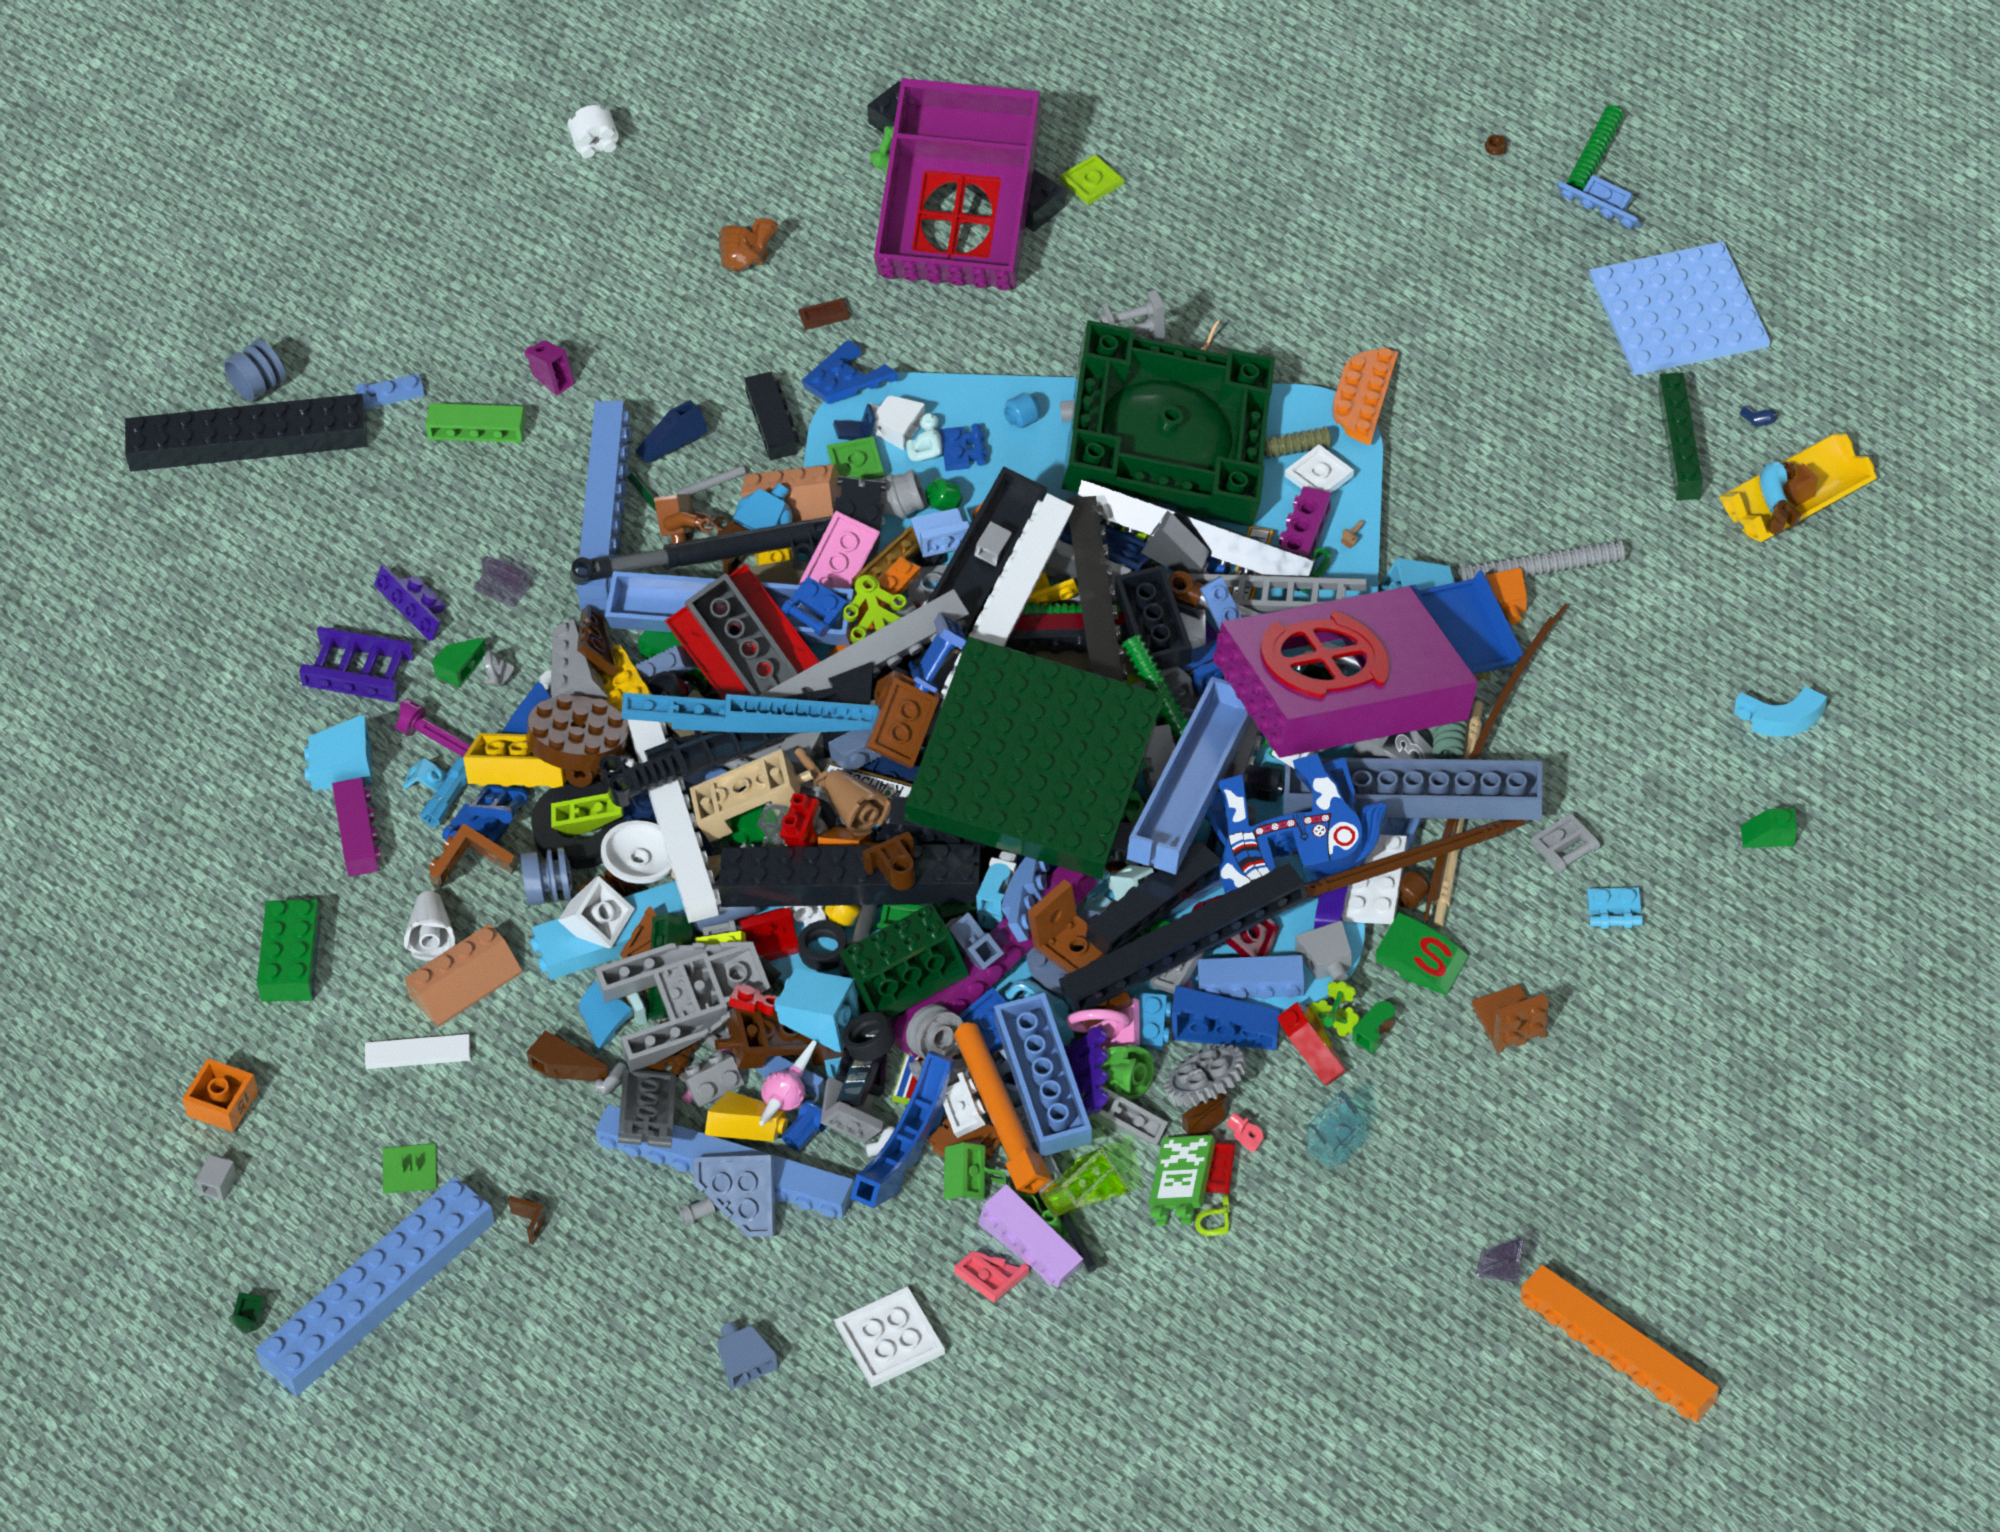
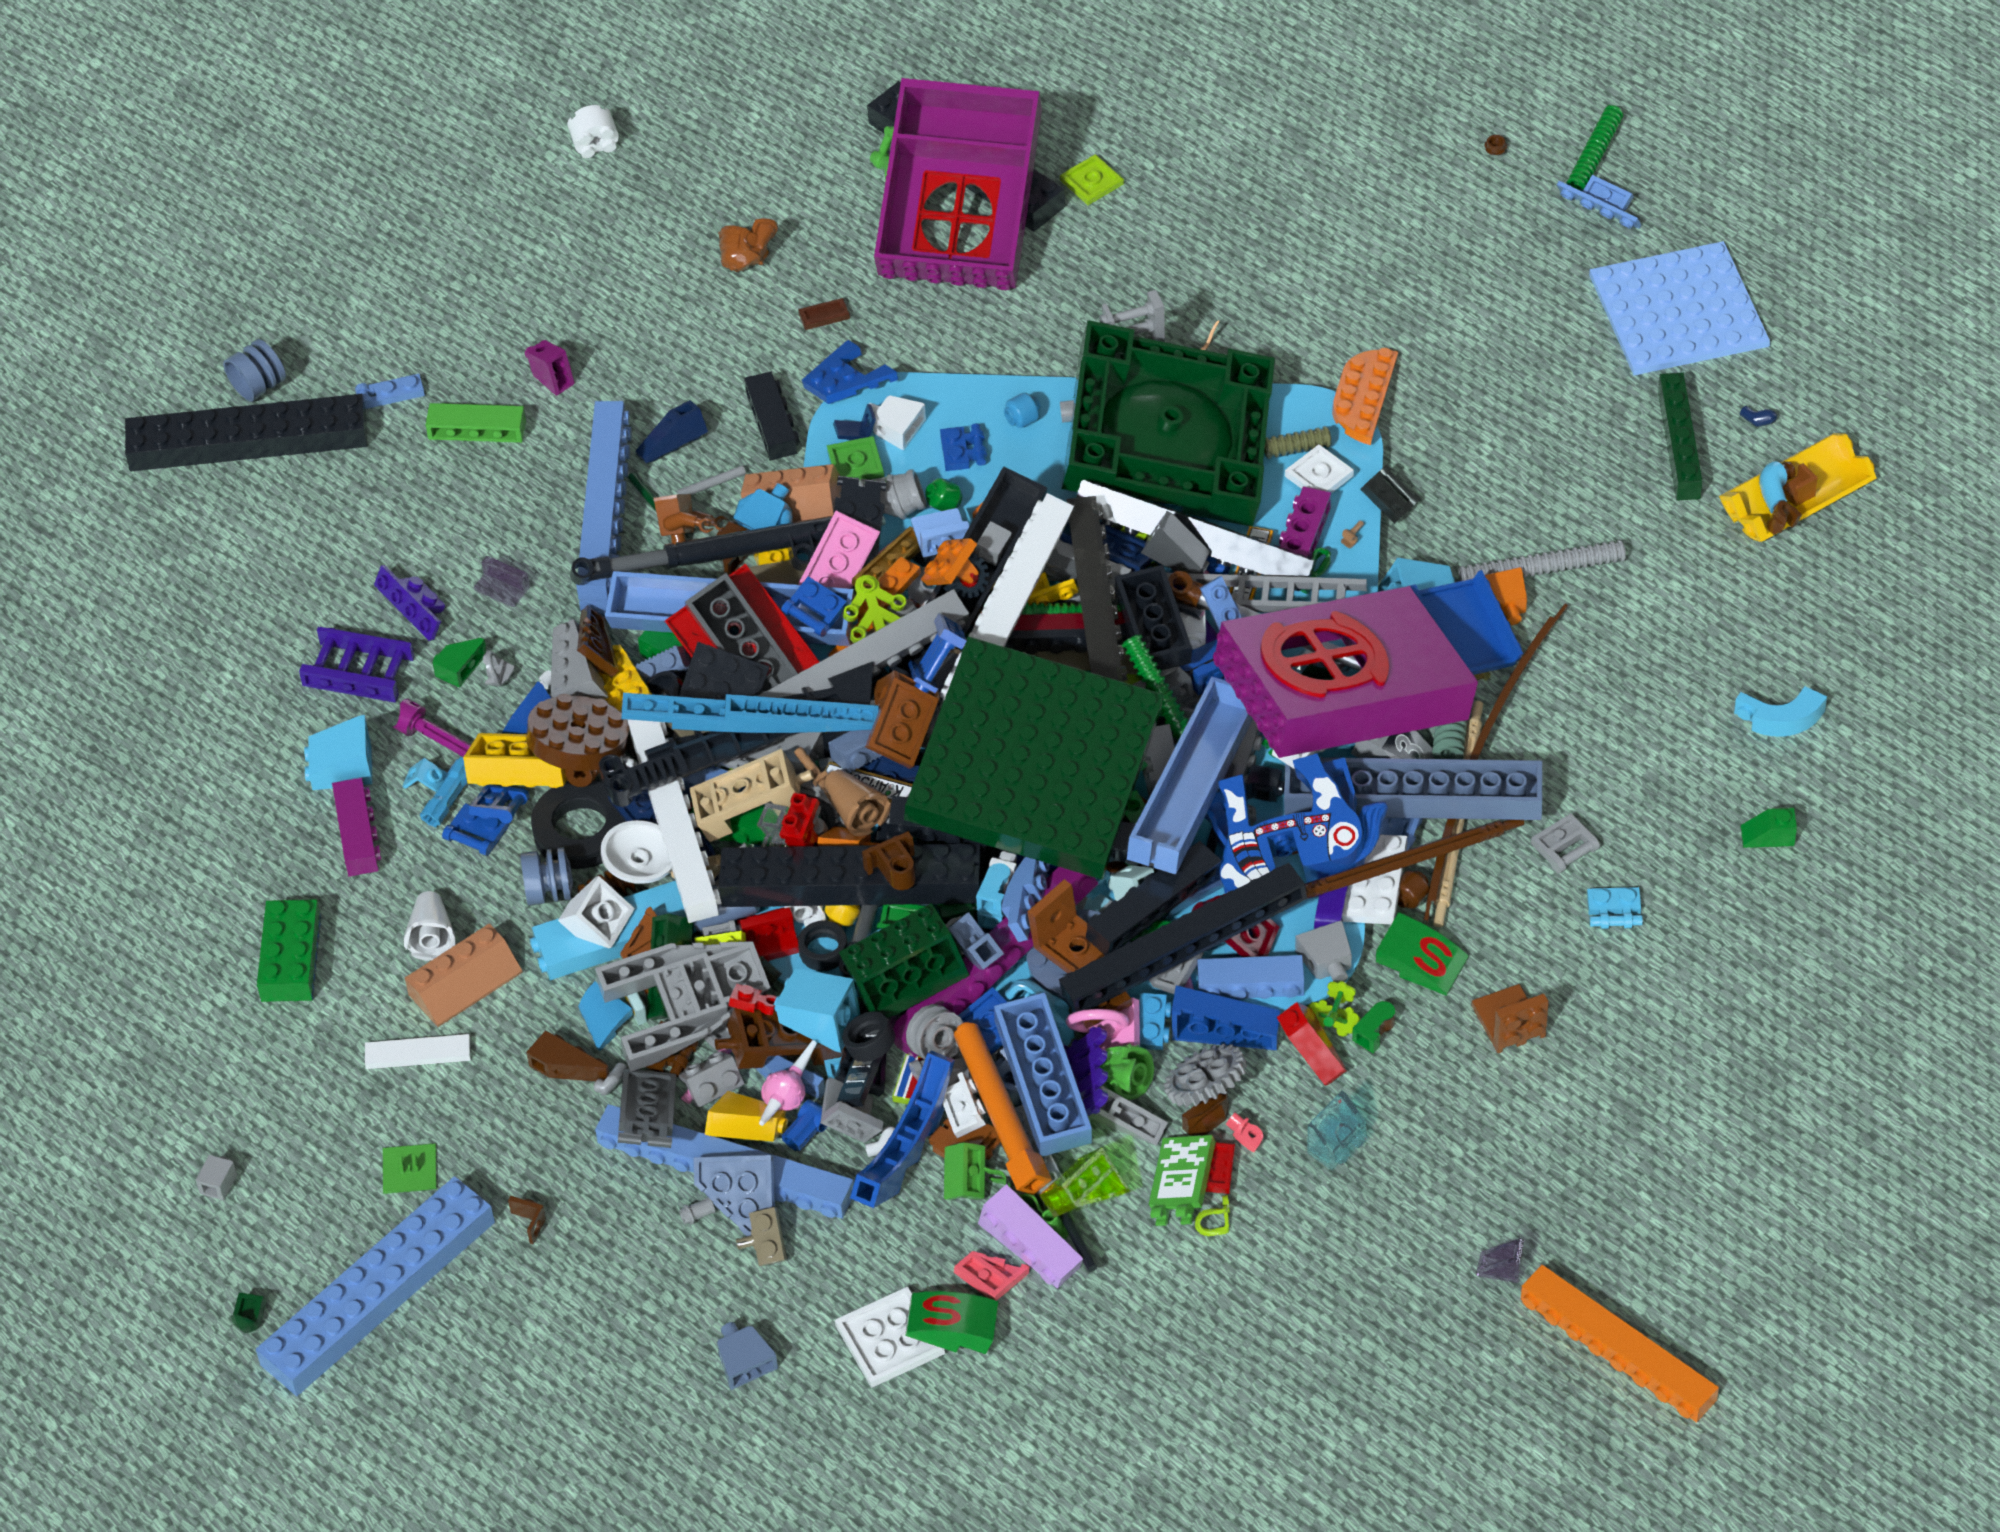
orange brick [182,1058,258,1132] -> none
dark orange bracket [428,823,516,888] -> none
lime slope [551,793,623,837] -> none
light aqua piece [906,413,943,462] -> none
none -> black plate [679,642,769,700]
none -> dark tan plate [736,1207,787,1266]
none -> green slope [905,1291,998,1354]
none -> orange plate [921,538,989,598]
none -> pearl dark grey plate [1360,464,1421,524]

